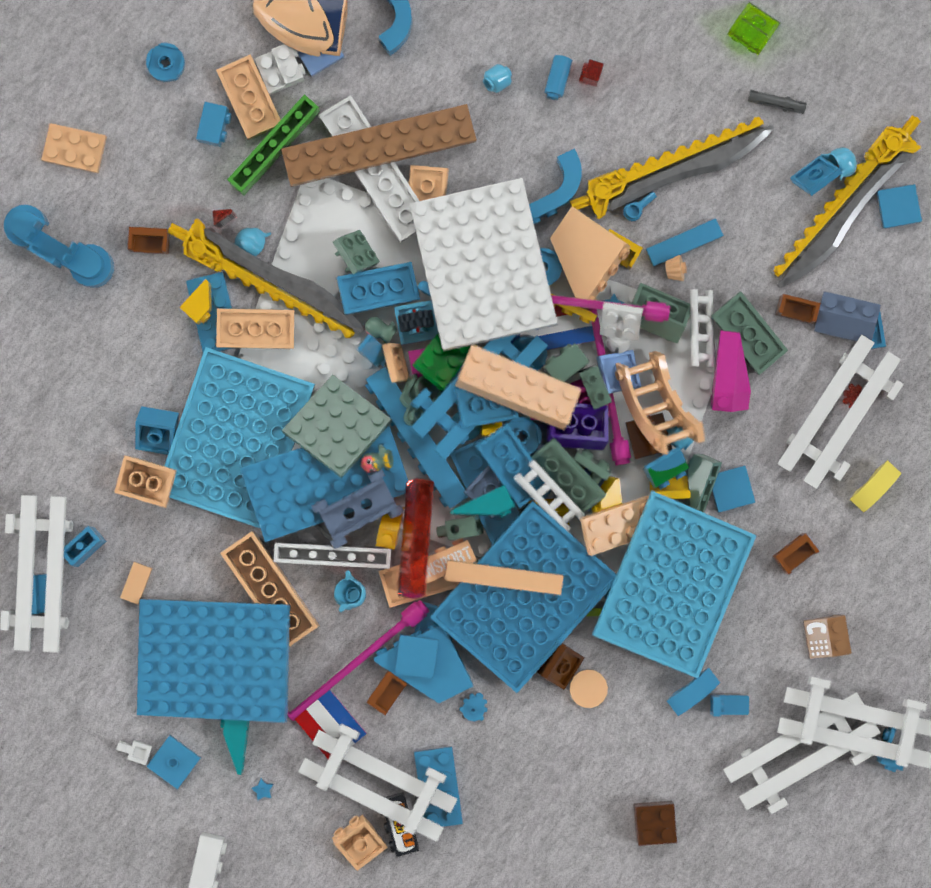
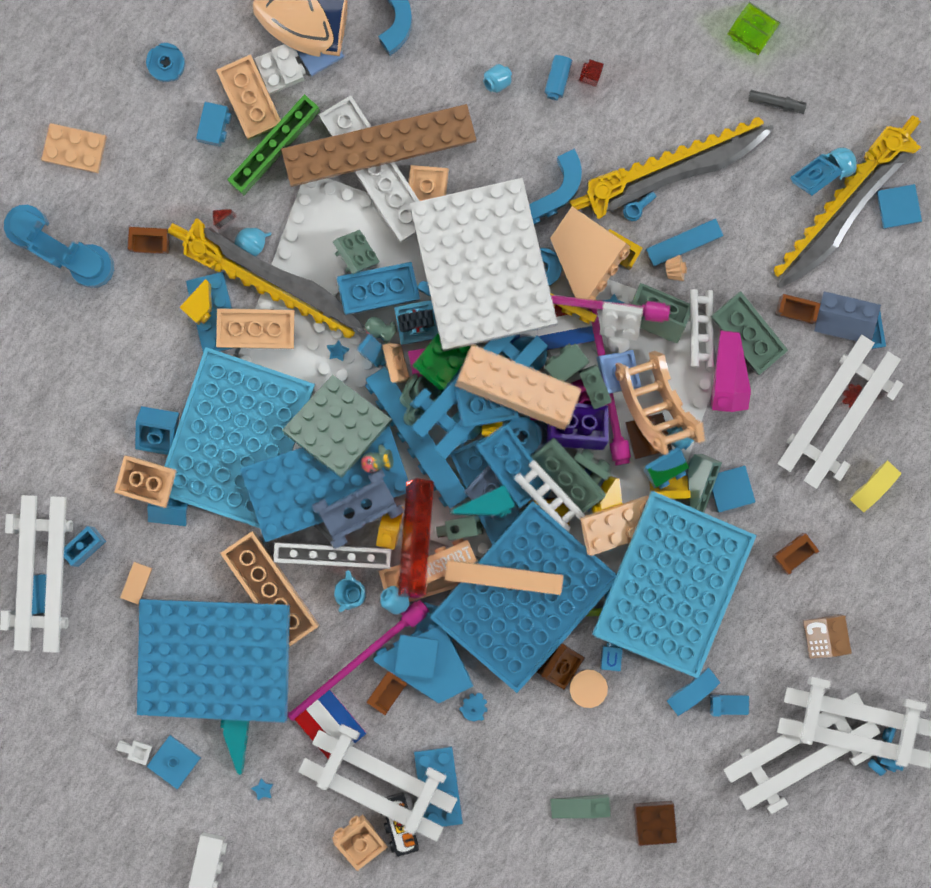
none -> dark azure panel [147,498,189,526]
none -> dark azure piece [327,340,349,361]
none -> medium azure head [380,586,409,614]
none -> sand green slope [550,794,611,818]
none -> dark azure brick [600,642,623,671]
none -> dark azure tile [868,758,887,776]

